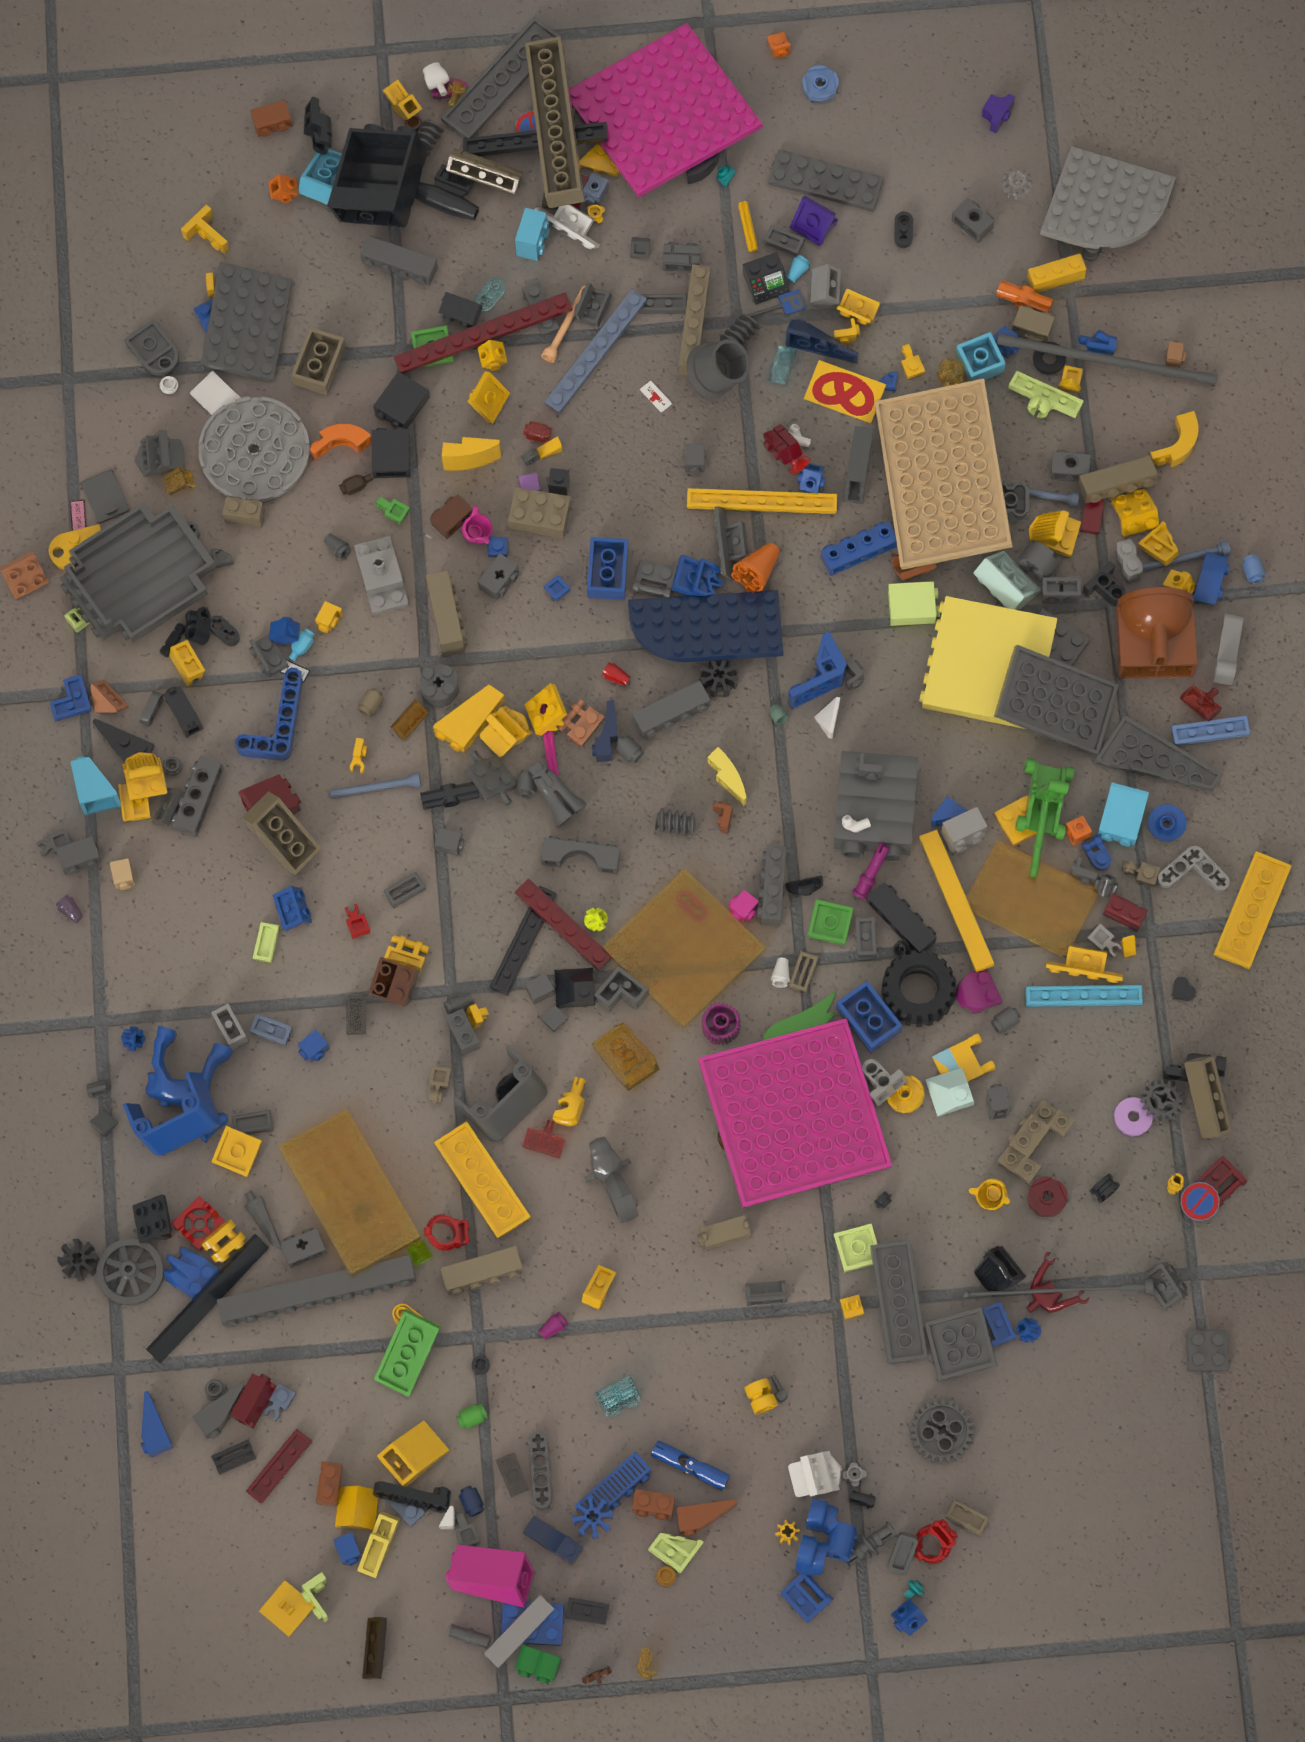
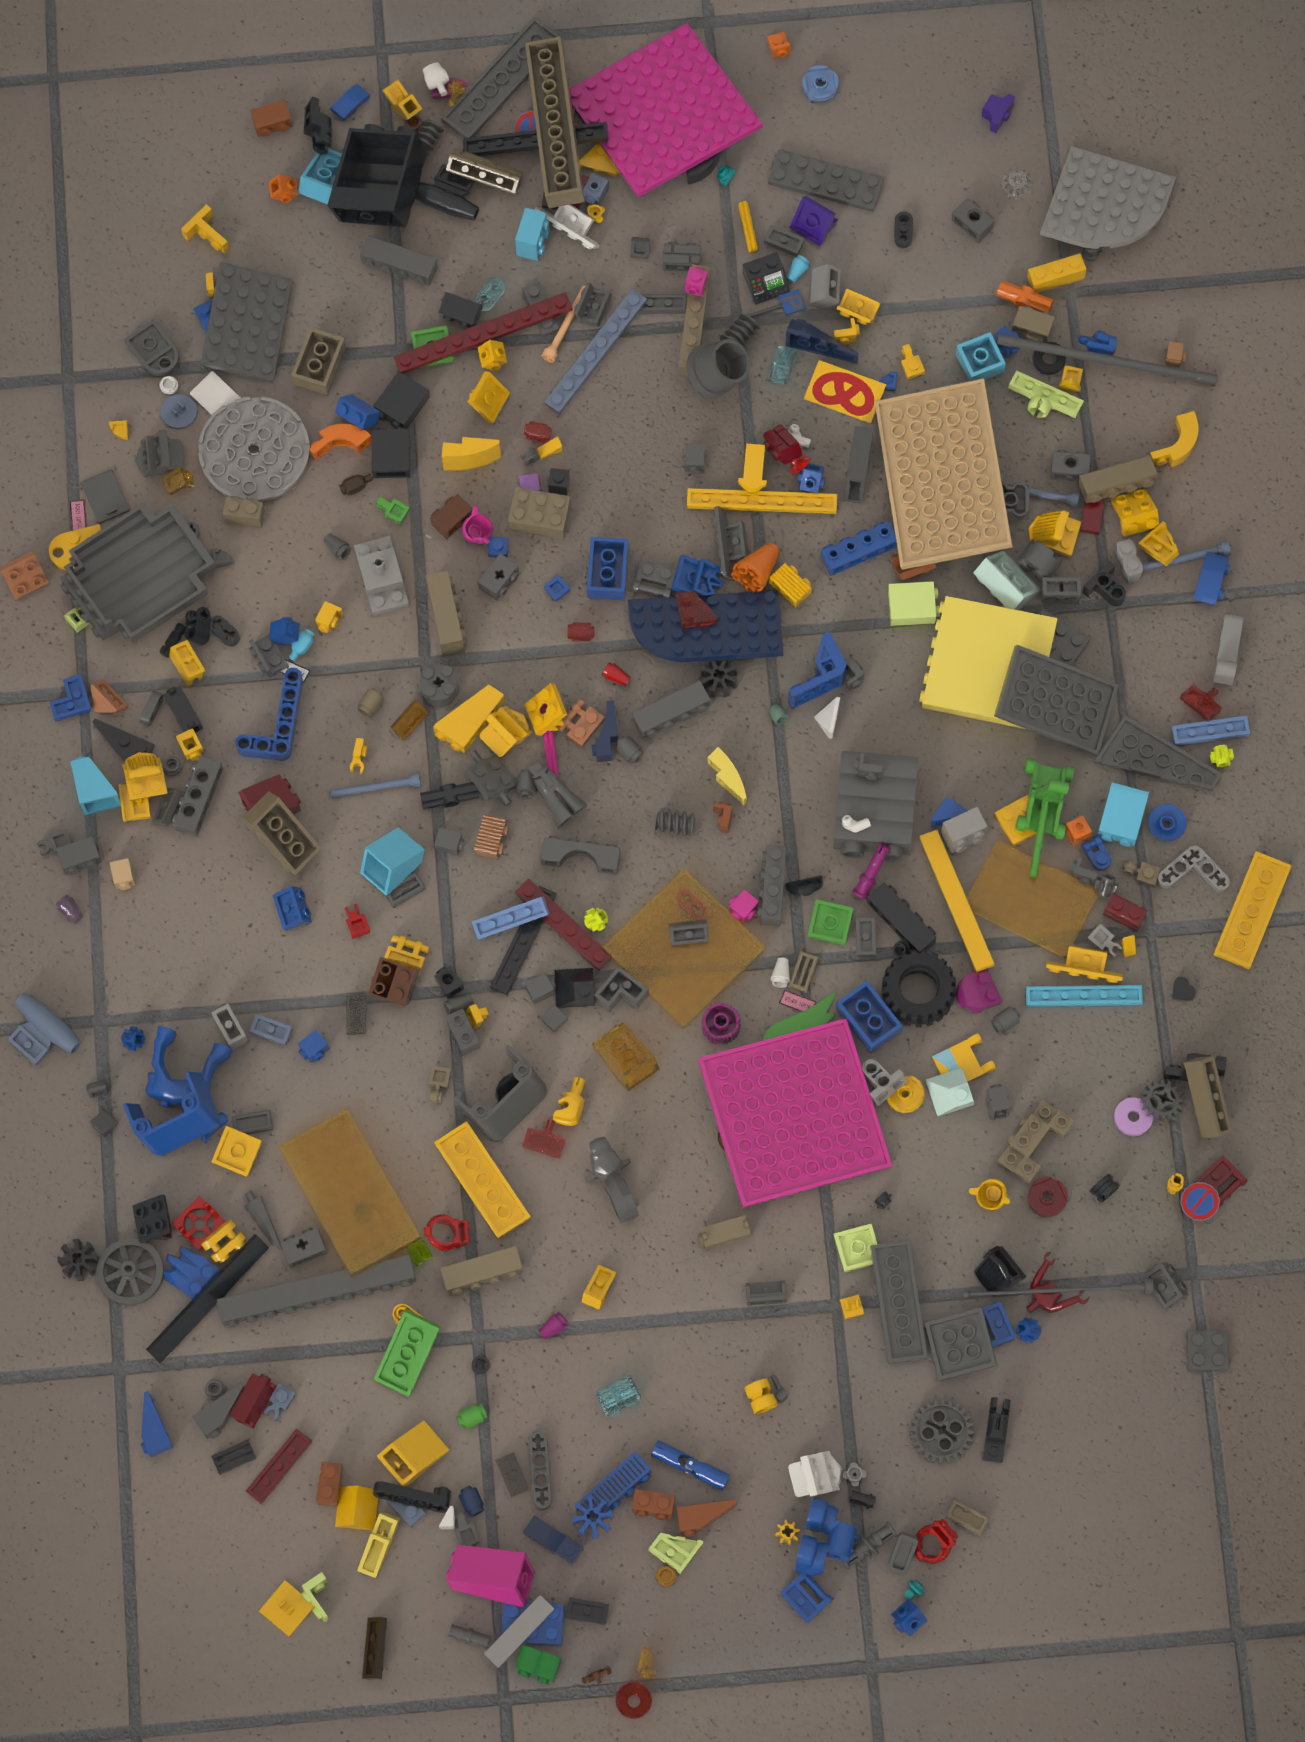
yellowish green tile [253,922,280,963] -> none
blue brick [333,1532,362,1566] -> none
white sticker [640,381,672,413] -> none
clear yellow brick [937,357,965,387] -> none
dark orange piece [1114,587,1197,679] -> none
yellow brick [1163,569,1196,594] -> none
medium blue brick [1242,554,1266,584] -> none
none -> sand blue plate [7,993,81,1065]
none -> yellow tile [109,420,129,440]
none -> sand blue piece [160,394,198,429]
none -> yellow brick [176,728,204,761]
none -> blue slope [330,84,370,121]
none -> blue brick [335,394,380,430]
none -> medium azure slope [360,827,424,896]
none -> black brick [434,966,464,998]
none -> medium blue plate [472,896,550,940]
none -> medium nougat brick [474,814,509,859]
none -> clear red brick [568,622,595,641]
none -> clear red piece [615,1681,652,1719]
none -> dark grey slope [668,919,709,946]
none -> clear red wing [676,591,717,628]
none -> dark pink brick [685,266,708,297]
none -> yellow piece [738,443,767,492]
none -> yellow brick [769,563,812,608]
none -> clear pink sticker [779,990,816,1012]
none -> black plate [983,1397,1011,1463]
none -> neon yellow gear [1210,745,1234,768]

